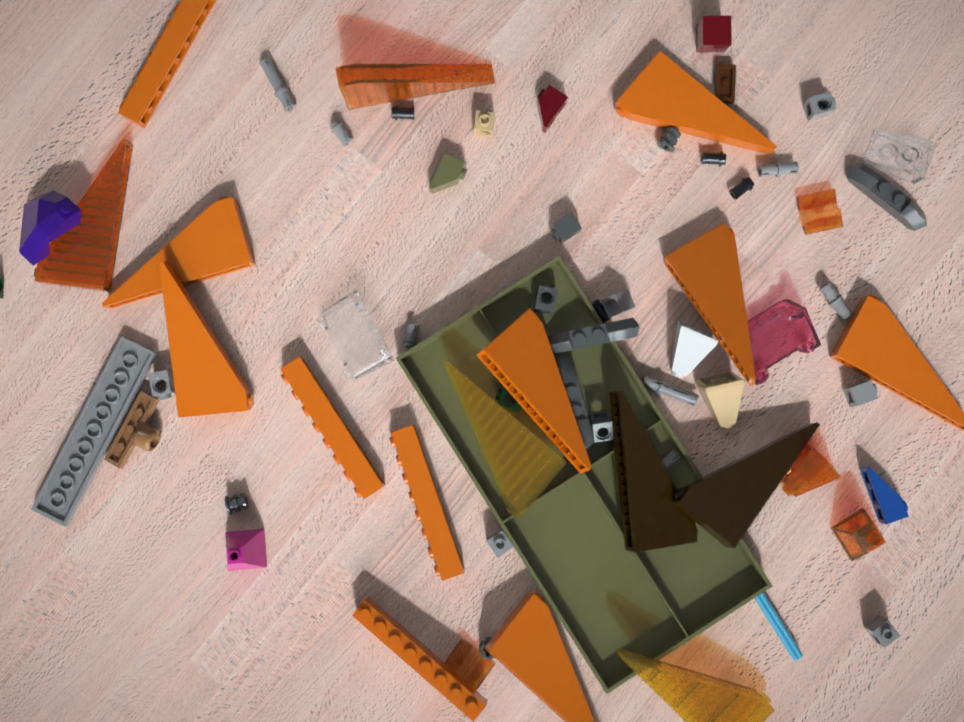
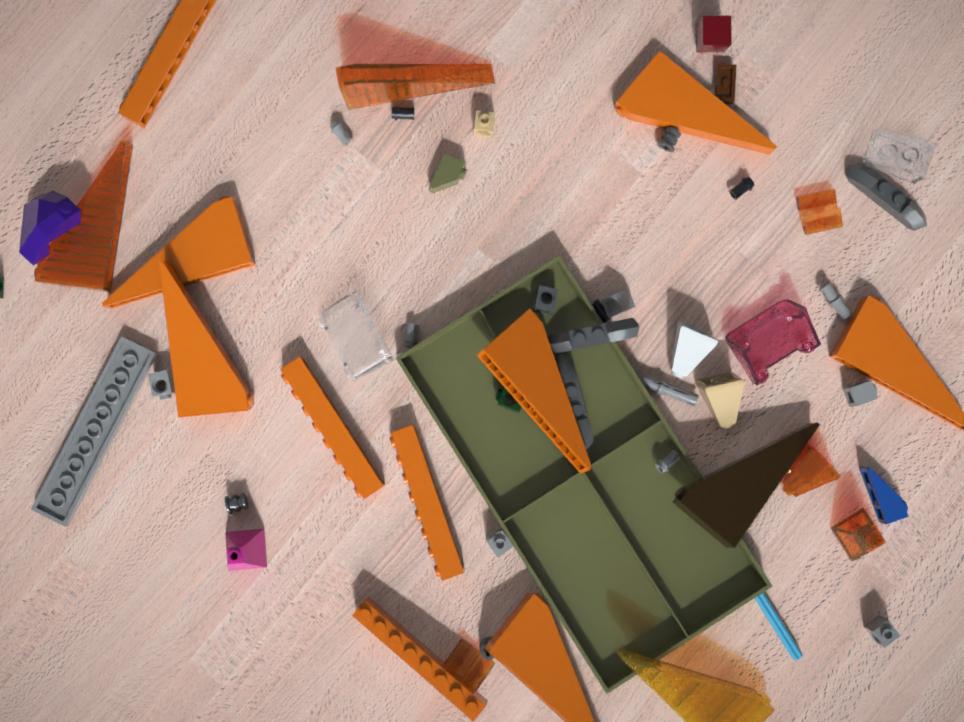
medium nougat plate [104,391,161,469] -> none
light grey pin [259,57,296,112] -> none
clear yellow slope [442,359,567,517] -> none
dark red slope [537,85,568,133] -> none
dark grey brick [551,212,582,243] -> none
dark grey brick [590,410,614,443] -> none
dark brown slope [609,391,698,553] -> none
orange slope [664,223,756,386] -> none
black pin [702,151,726,167] -> none
light grey pin [757,161,799,177] -> none
light grey brick [802,91,836,121] -> none

